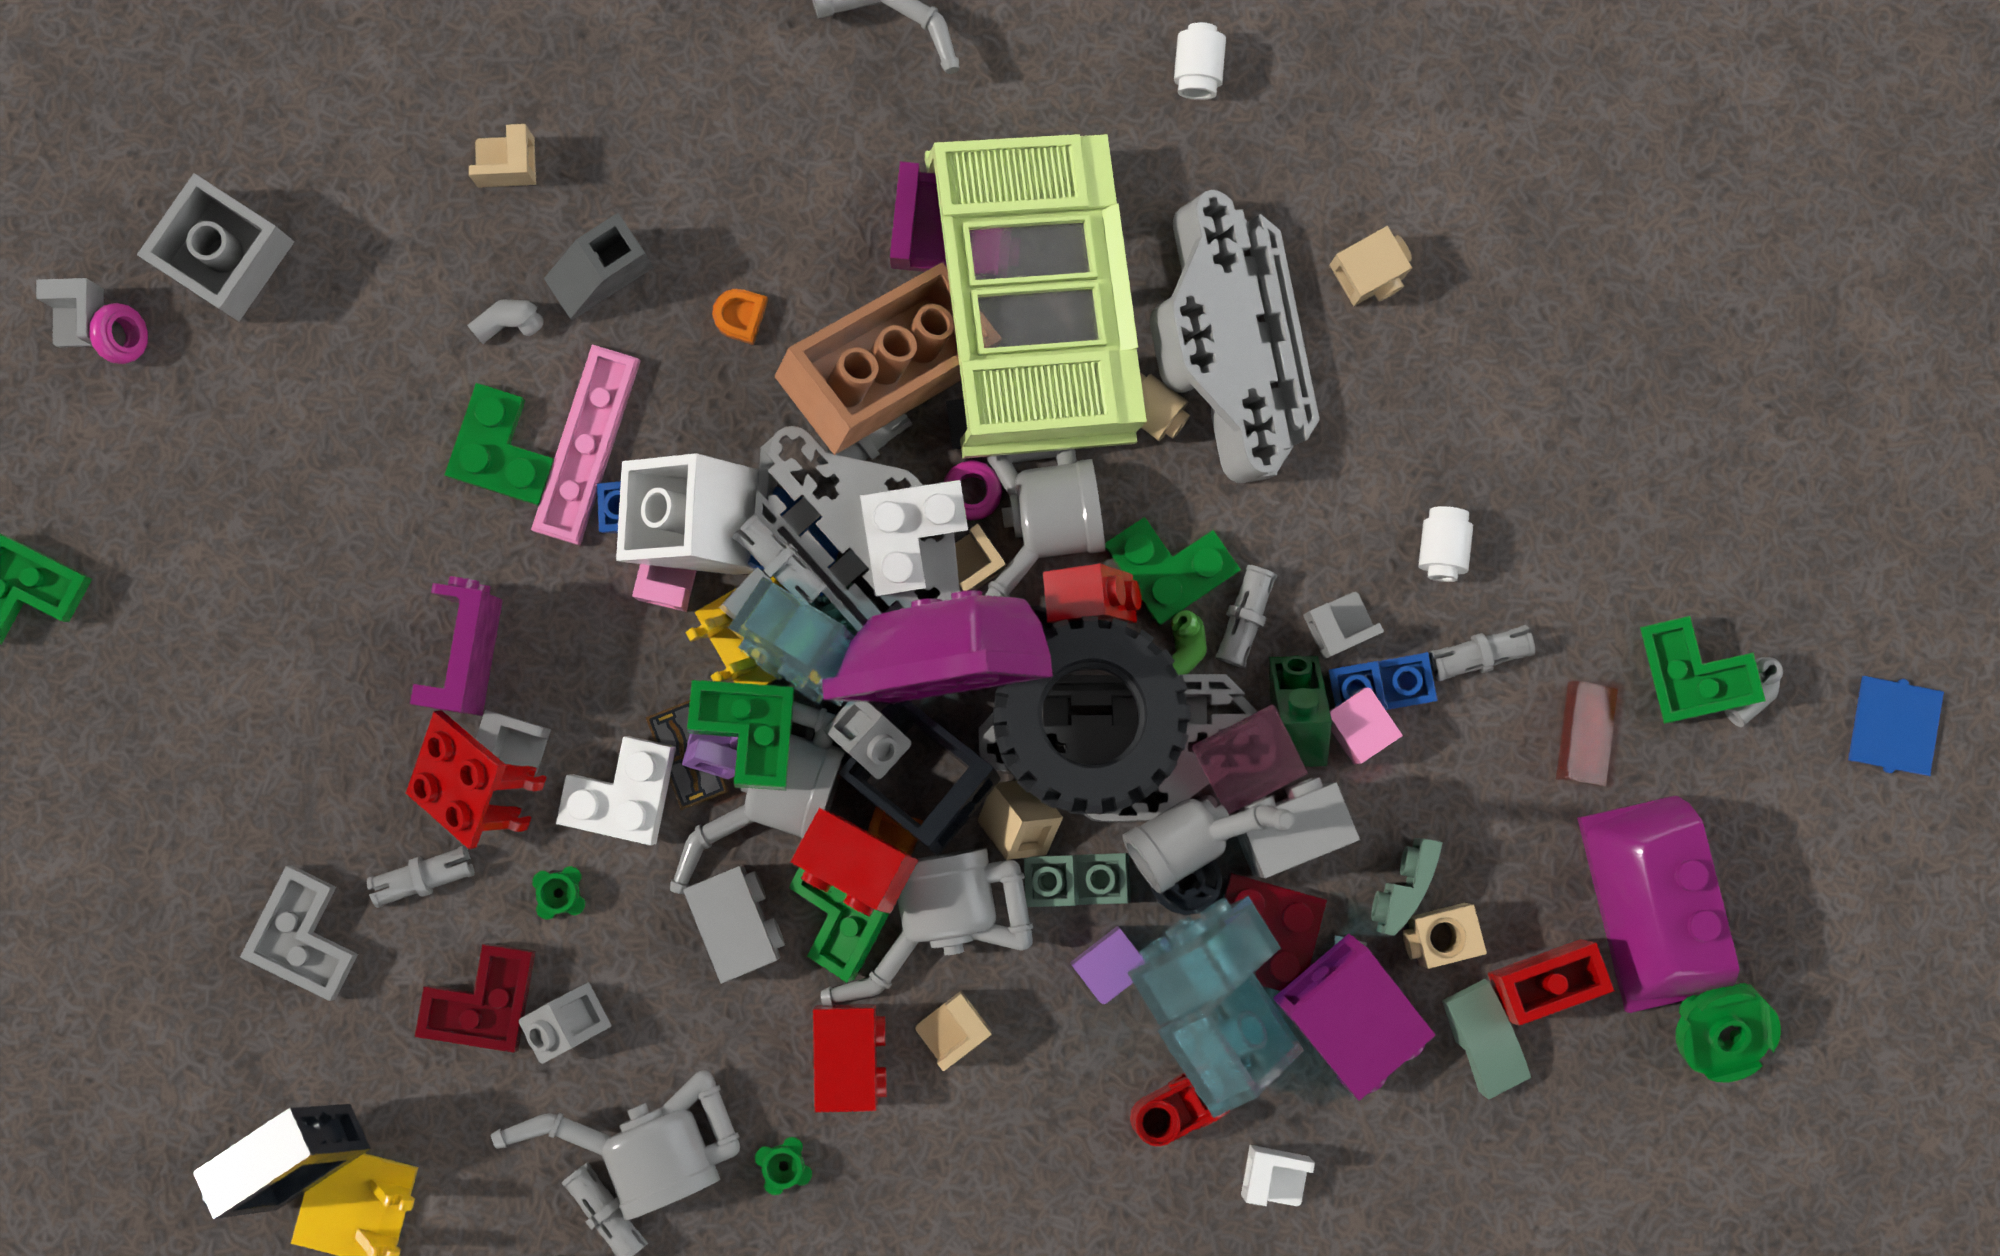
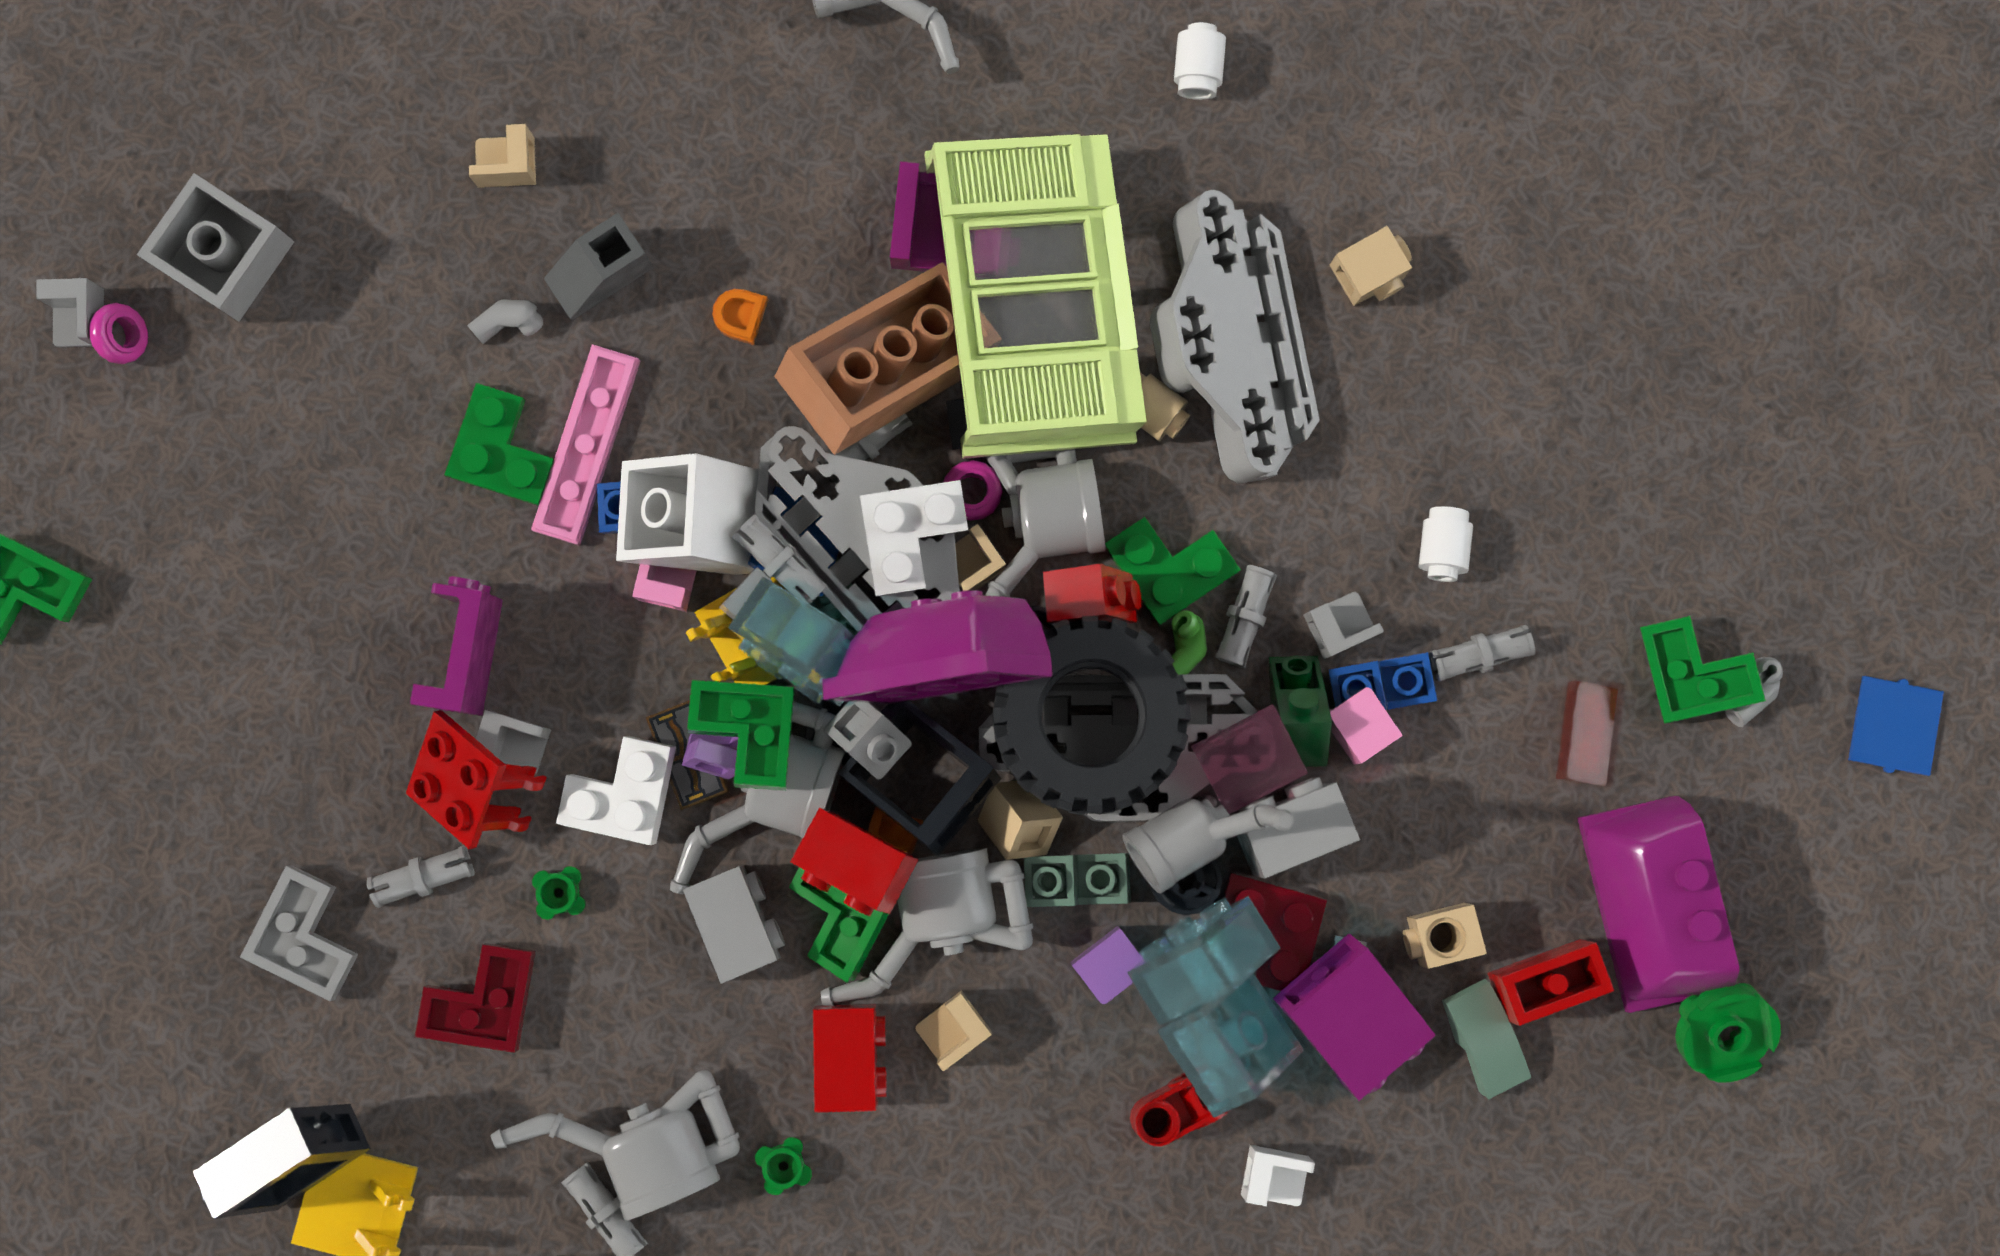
light grey bracket [519,982,612,1064] -> none
sand green slope [1371,838,1443,936] -> none

